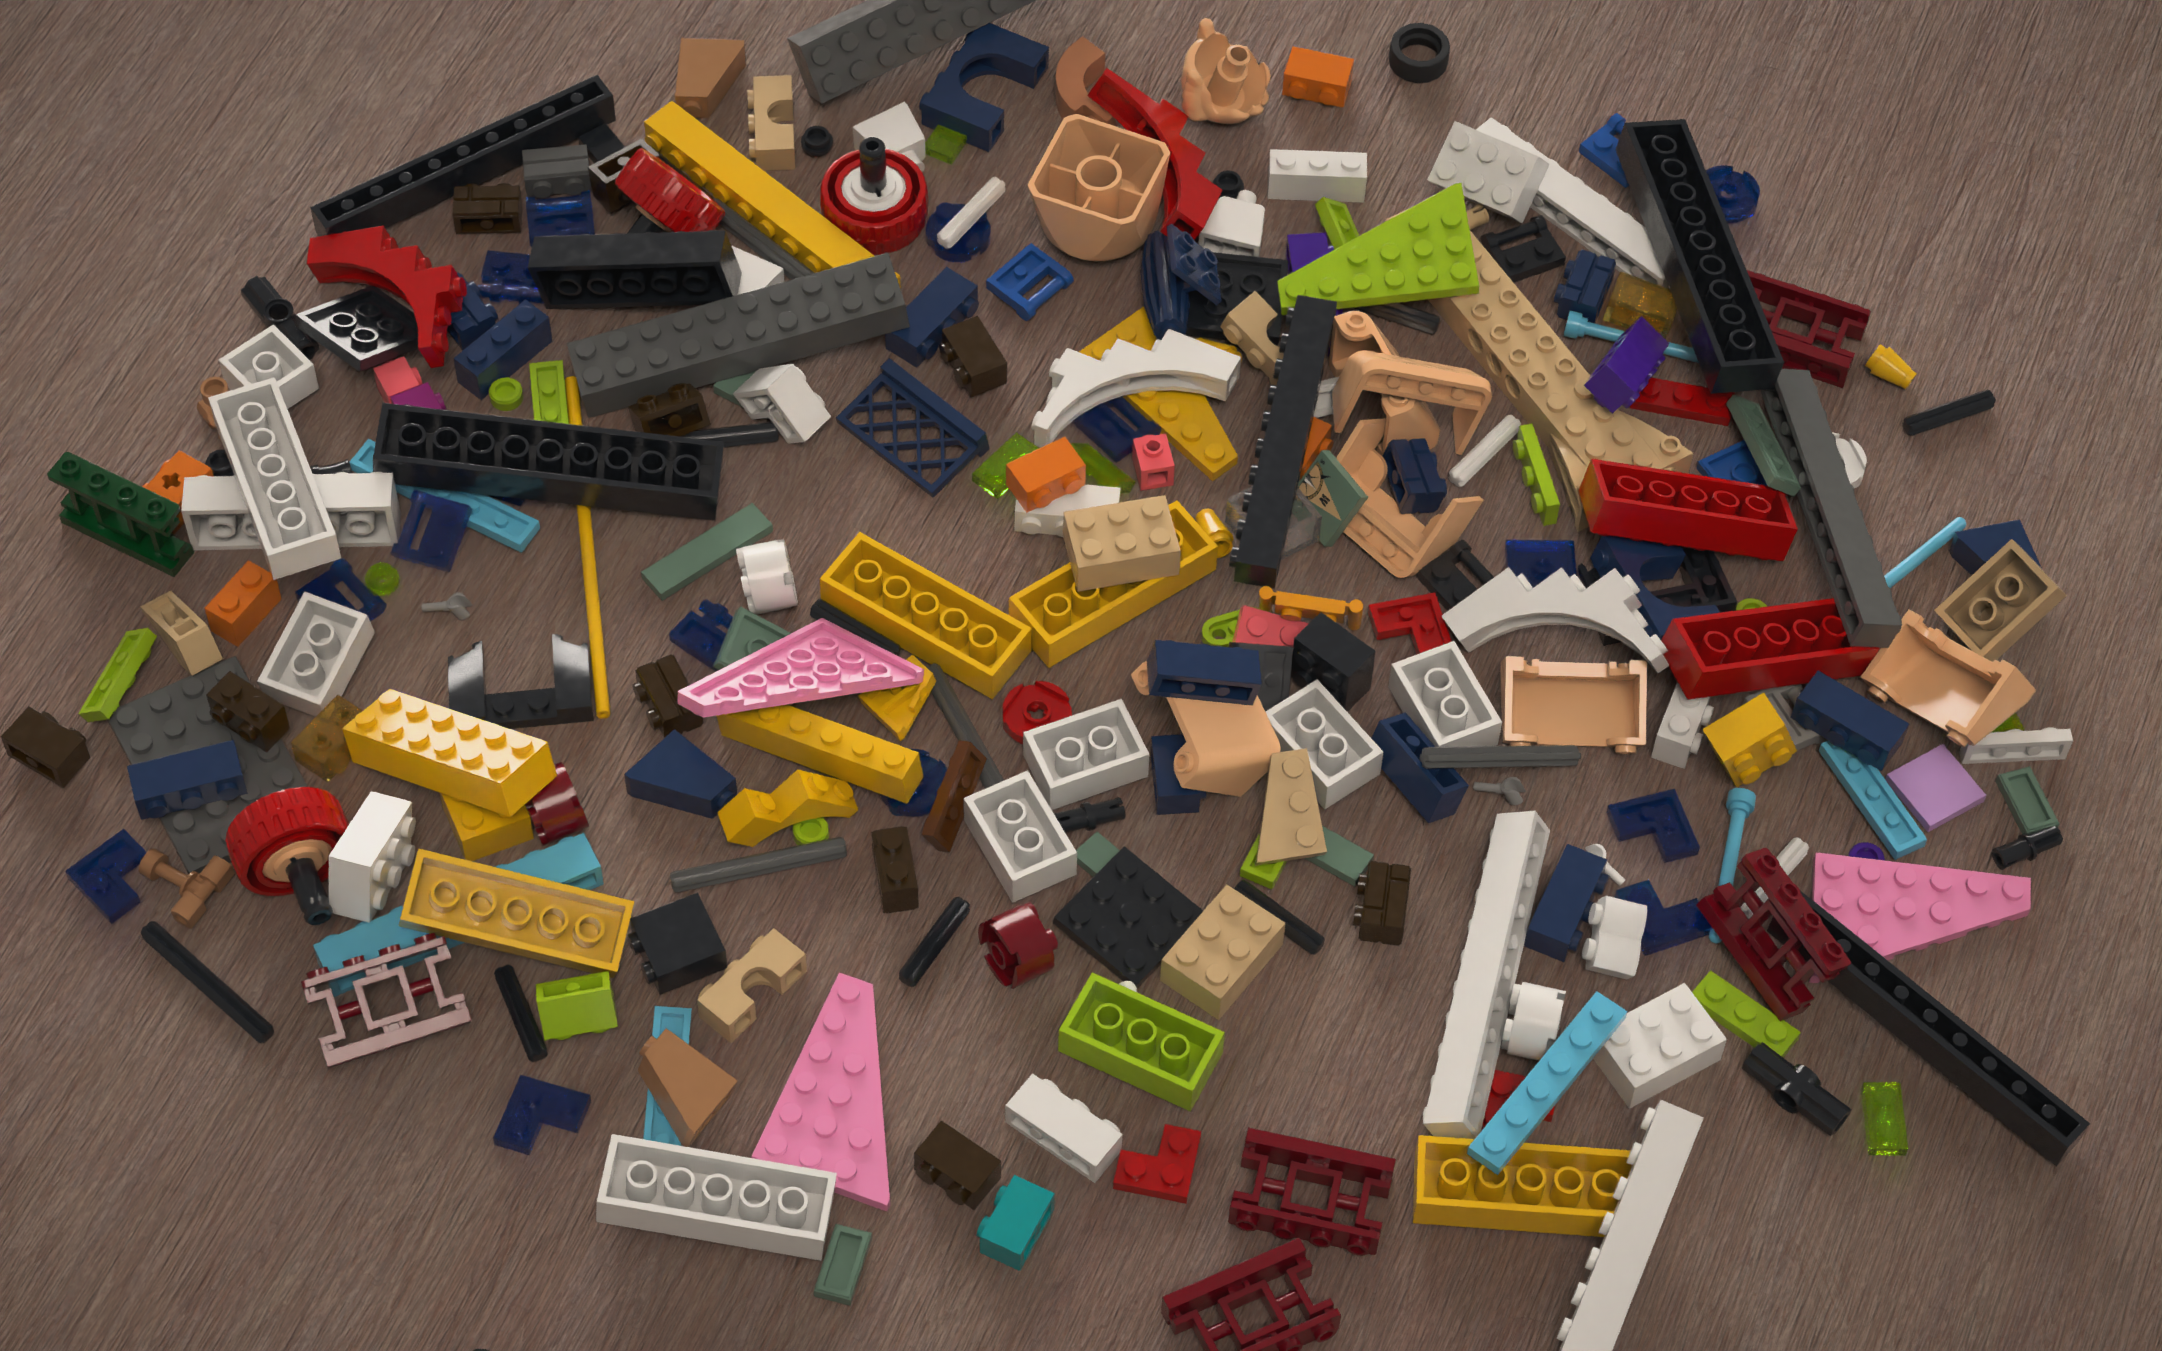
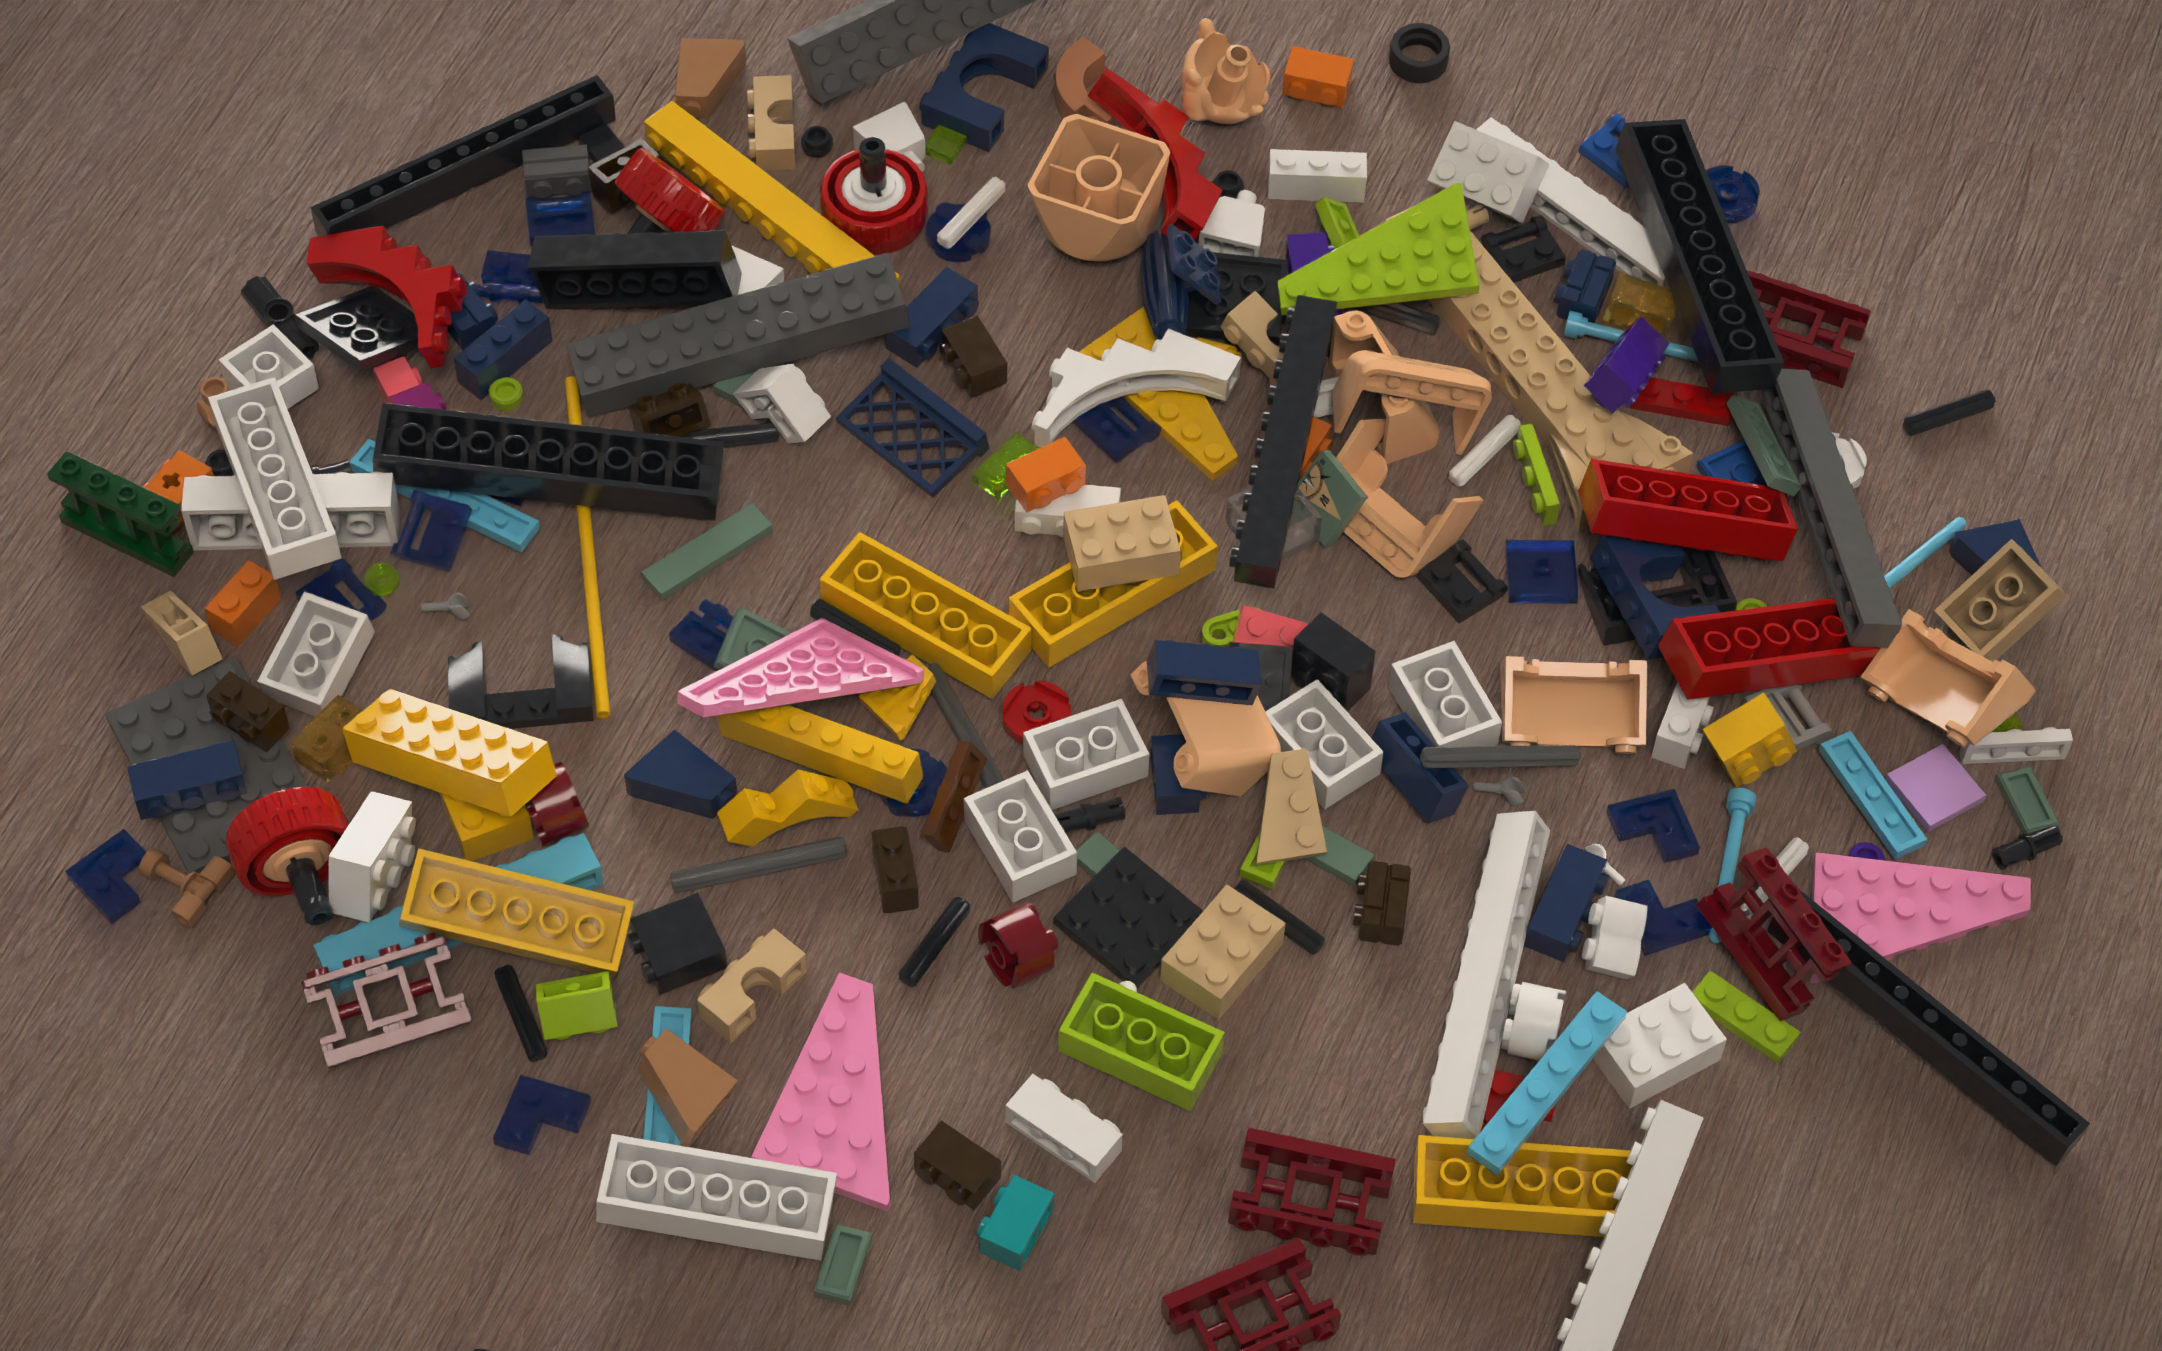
dark brown brick [1,706,90,788] -> none
lime plate [78,628,157,722] -> none
black axle [141,921,274,1043] -> none
dark brown brick [453,183,522,234] -> none
lime plate [529,360,569,424] -> none
dark brown brick [632,654,704,738] -> none
dark grey axle [713,198,814,280] -> none
white brick [736,539,798,614] -> none
lime tile [793,817,829,845] -> none
blue plate [986,243,1074,321] -> none
clear neon green plate [1071,443,1136,493] -> none
red plate [1113,1124,1202,1204] -> none
coral brick [1132,433,1175,491] -> none
yellow cone [1195,508,1234,558] -> none
light orange plate [1259,586,1363,630] -> none
red plate [1368,592,1452,654] -> none
dark blue brick [1383,438,1447,514] -> none
white arch [1442,567,1669,673] -> none
black piece [1742,1042,1852,1136] -> none
dark blue brick [1790,671,1910,771] -> none
clear neon green plate [1861,1082,1908,1156] -> none
yellow cone [1865,344,1917,390] -> none

